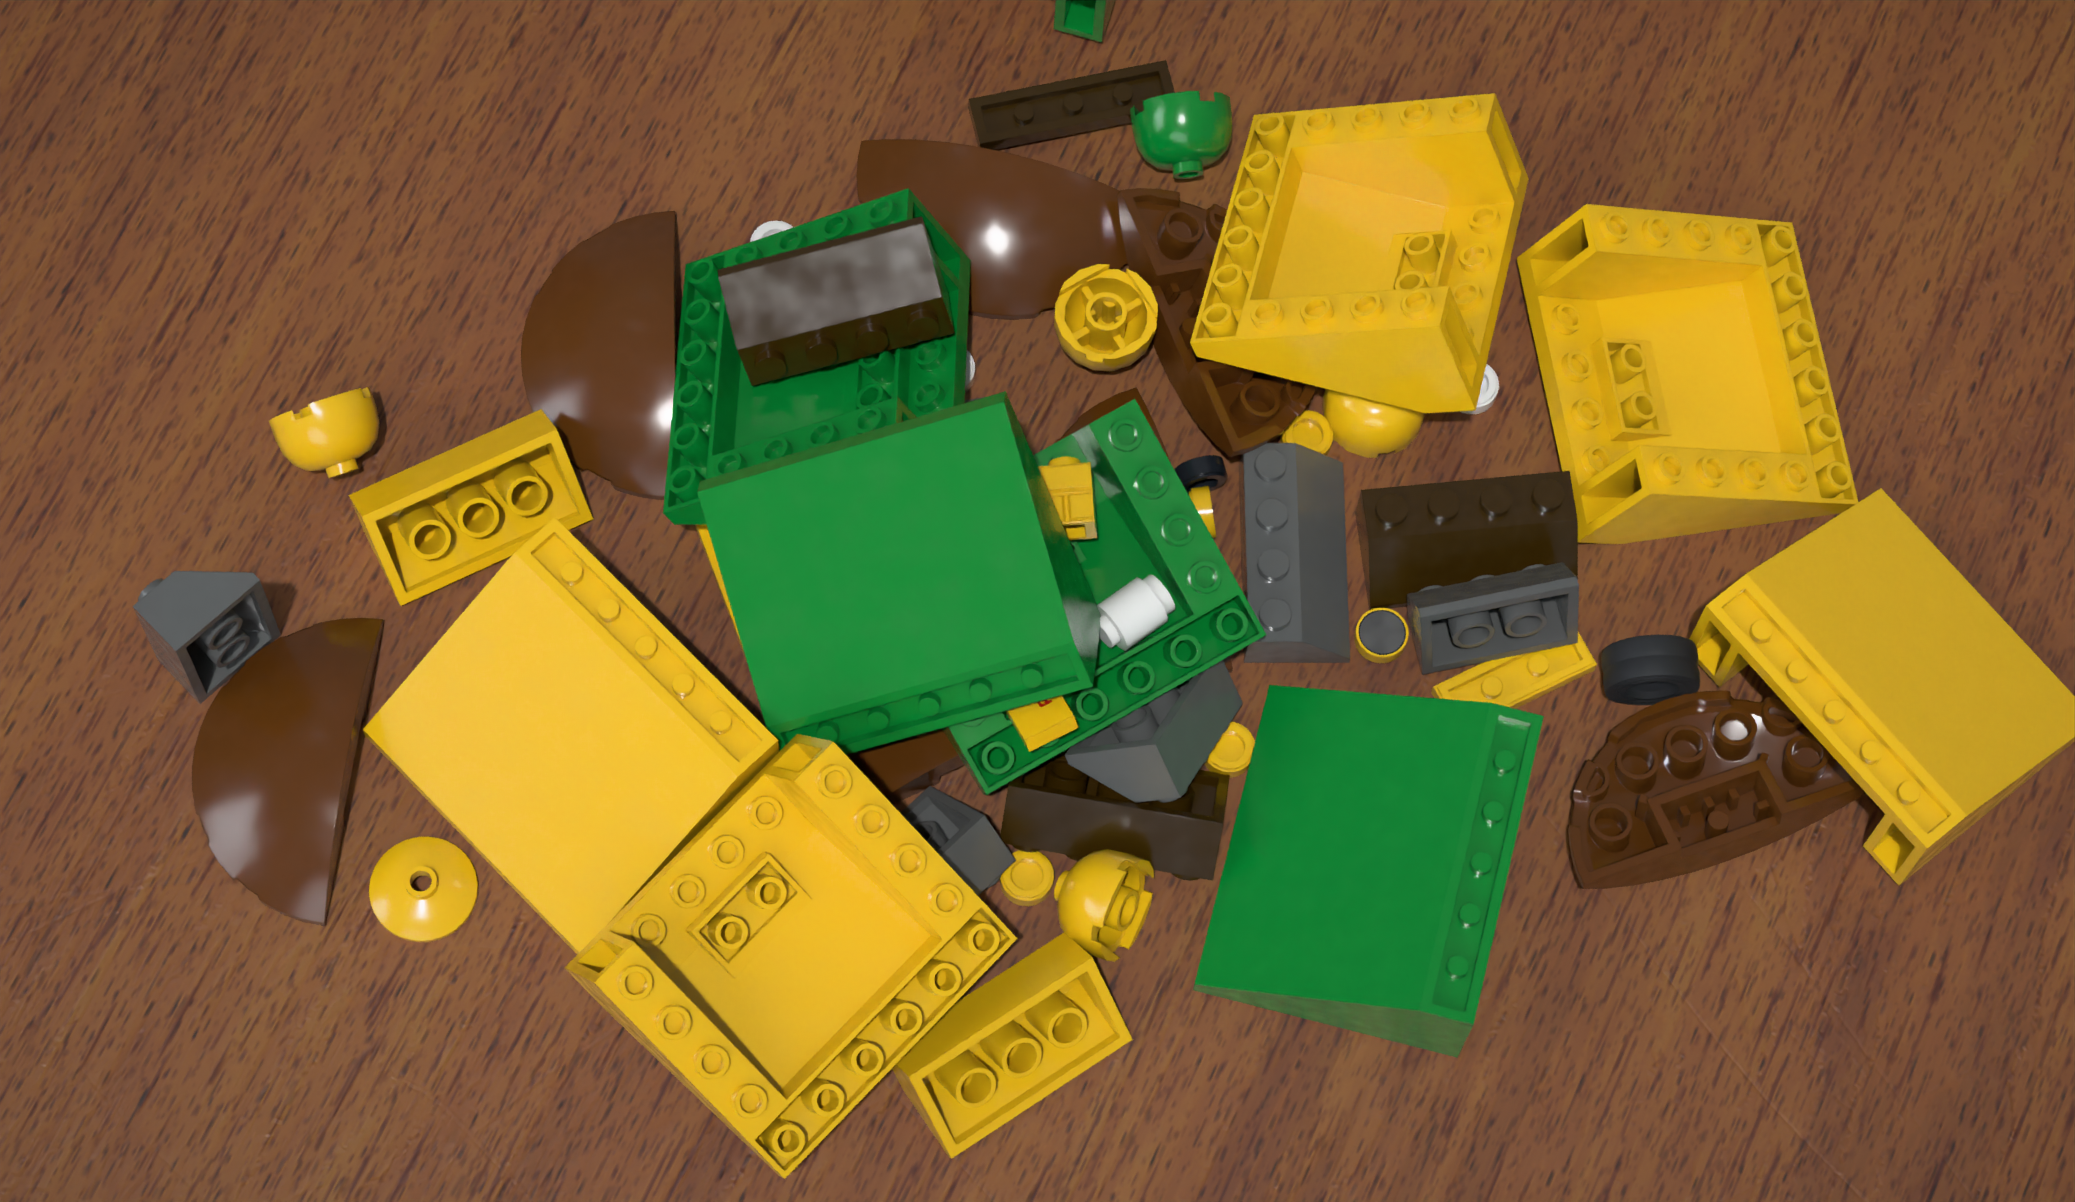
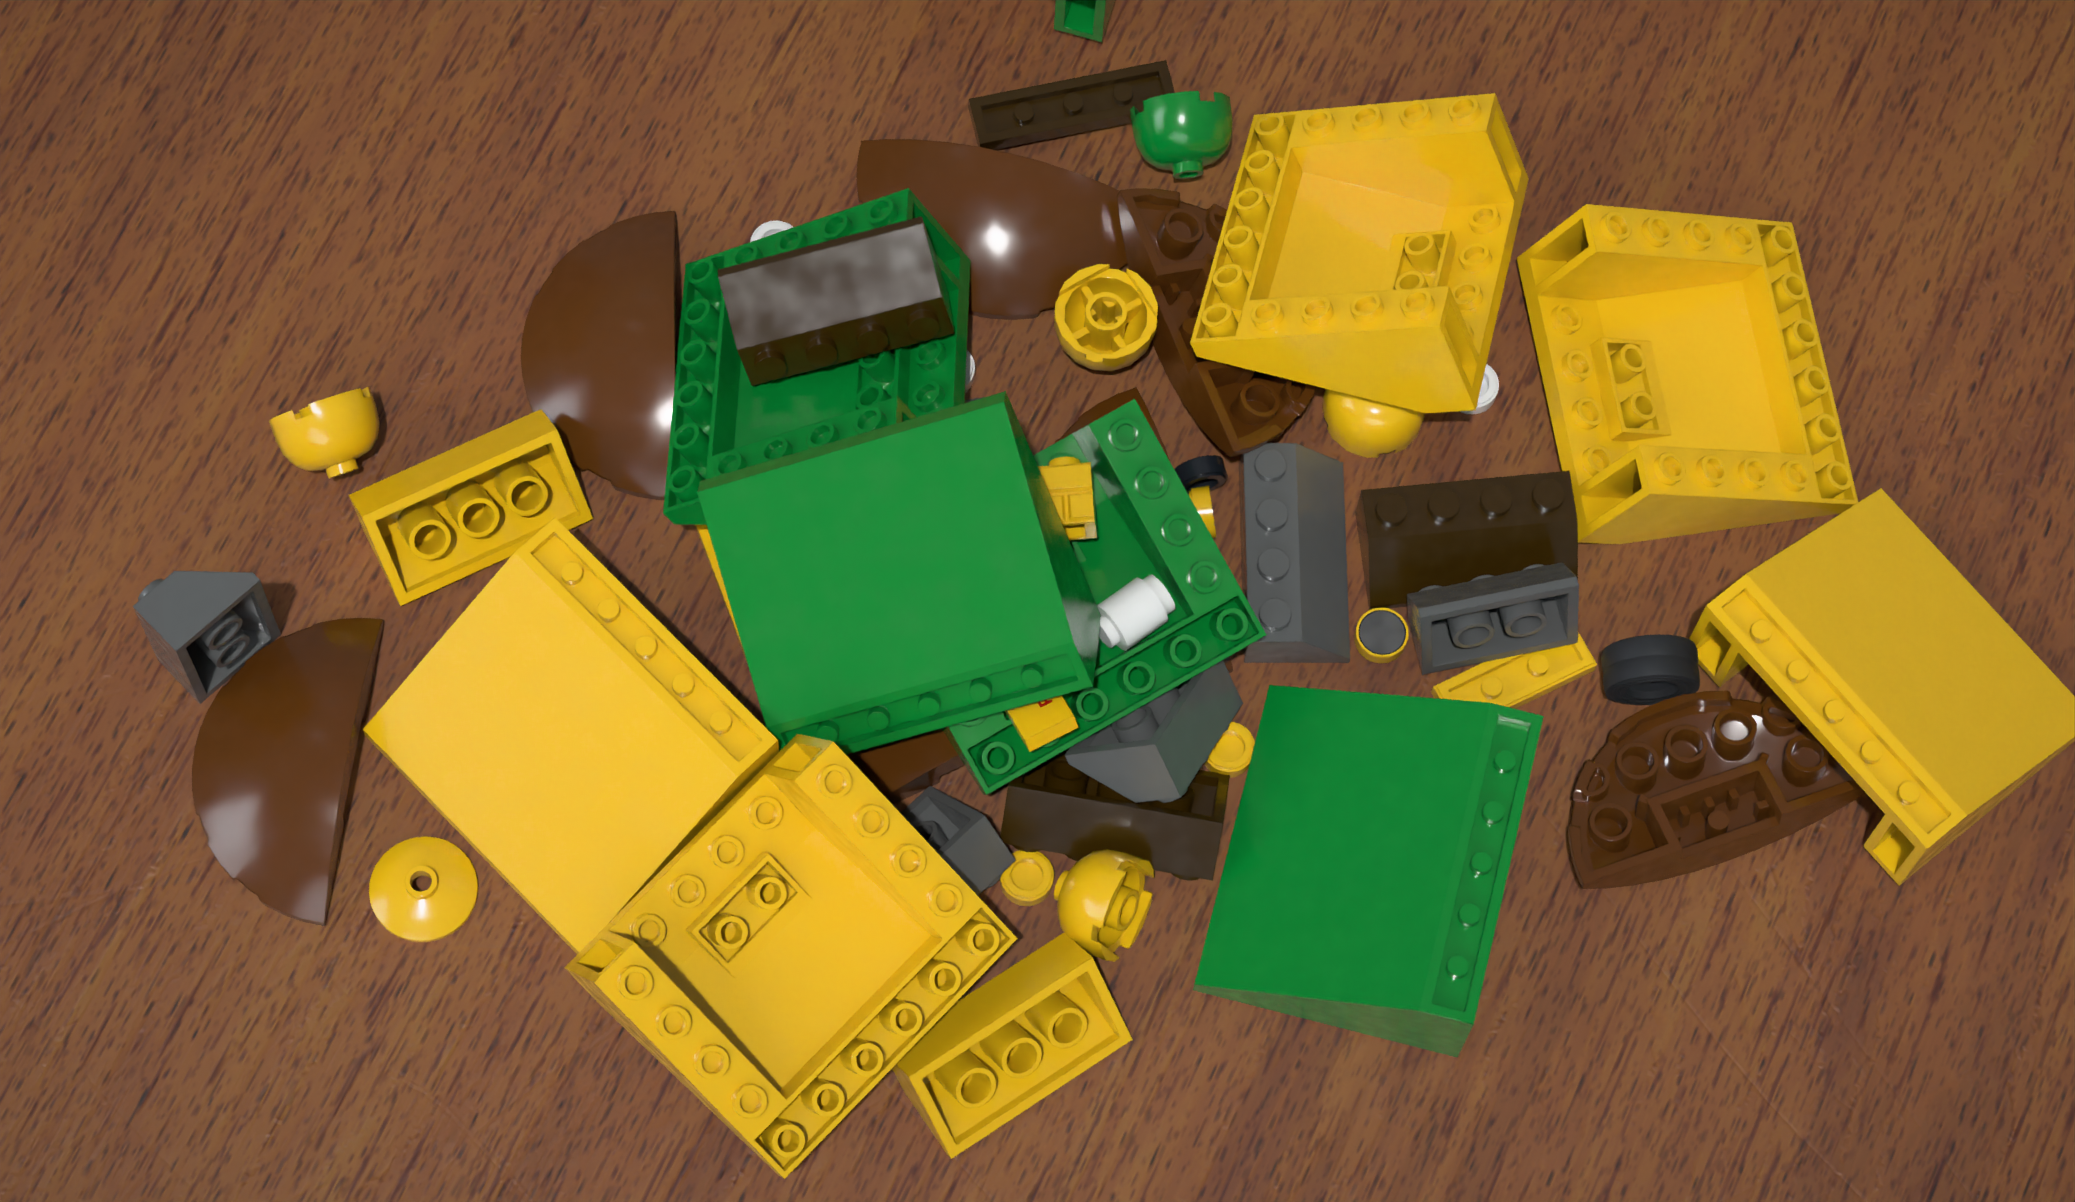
yellow tile [1280,410,1333,456] -> none

